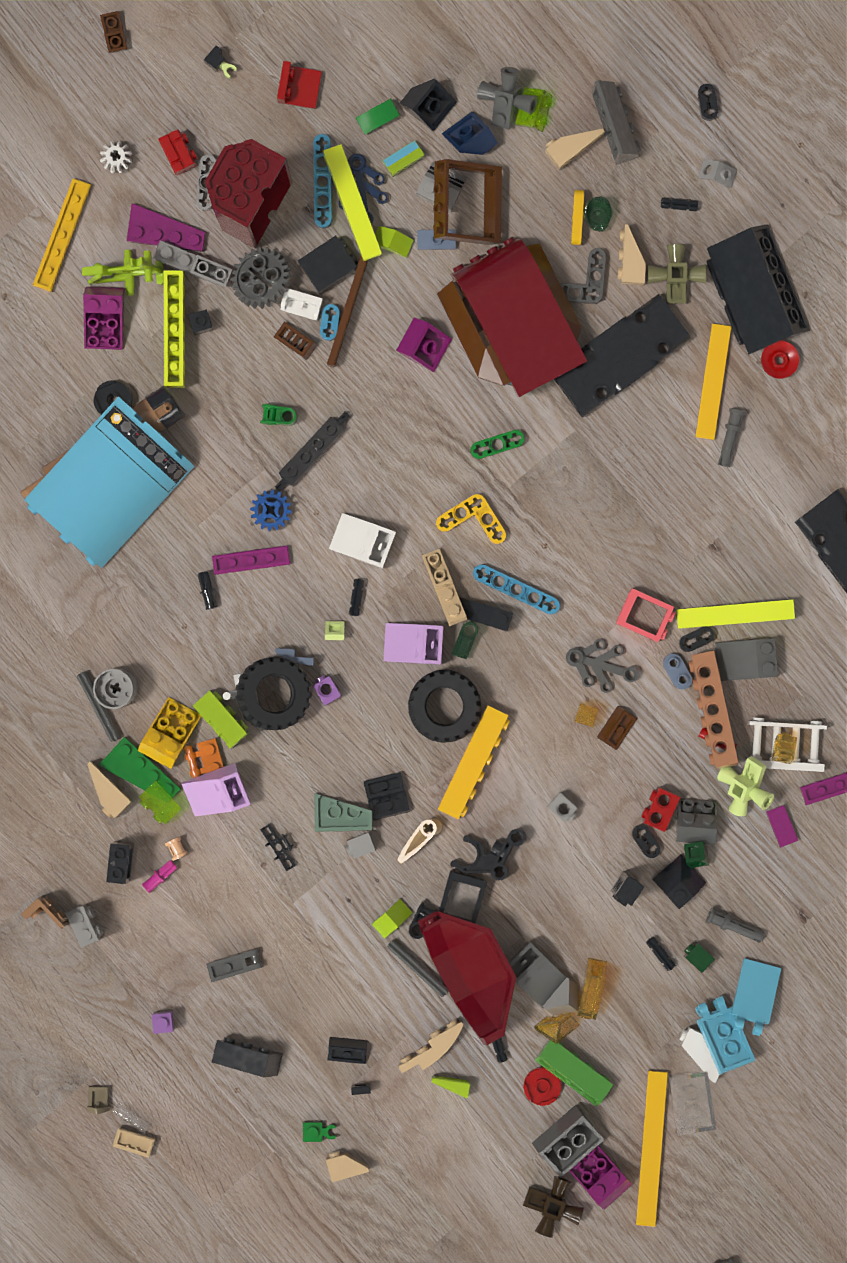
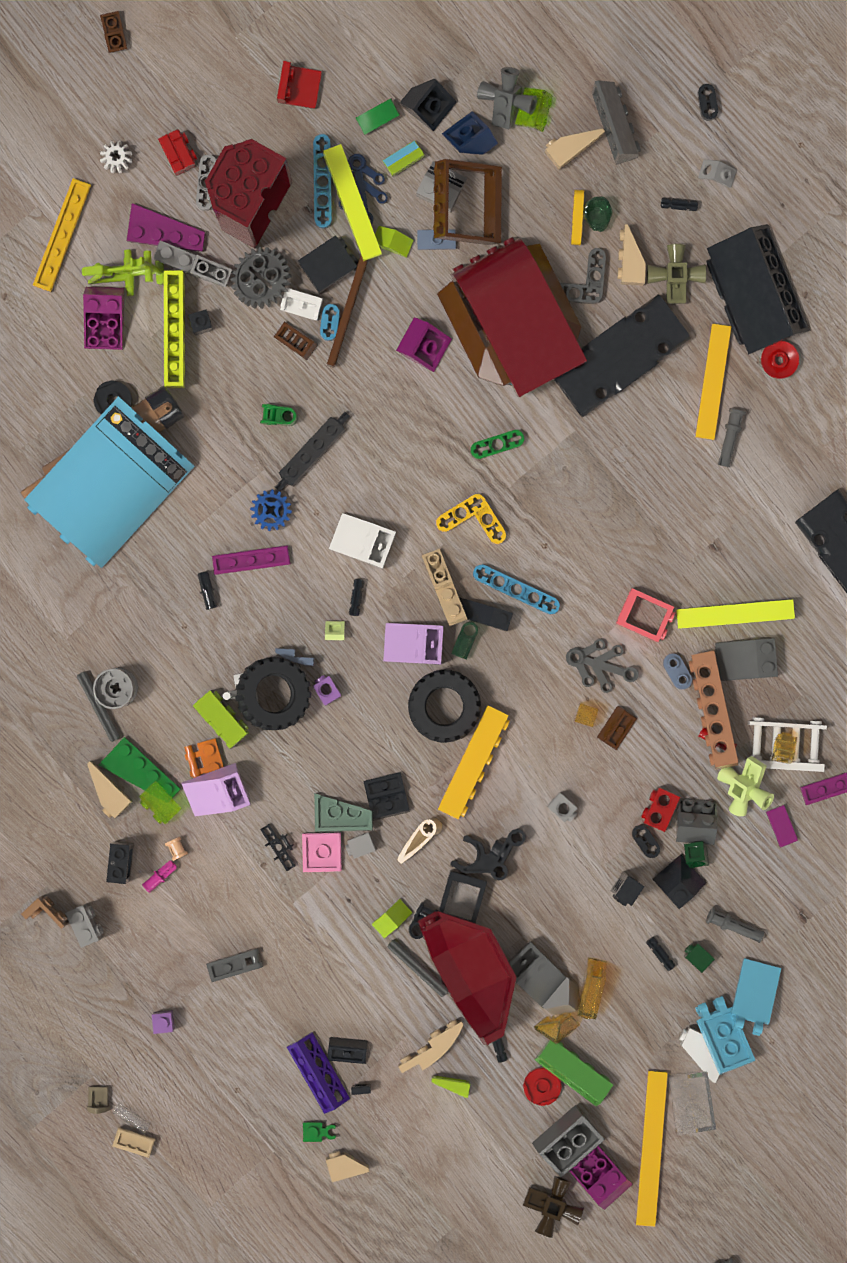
yellow slope [138,697,201,769] -> none
black piece [204,46,237,79] -> none
black wedge [211,1037,283,1078] -> none
black beam [679,627,714,652] -> none
none -> dark purple fence [287,1032,350,1114]
none -> bright pink tile [302,833,342,872]

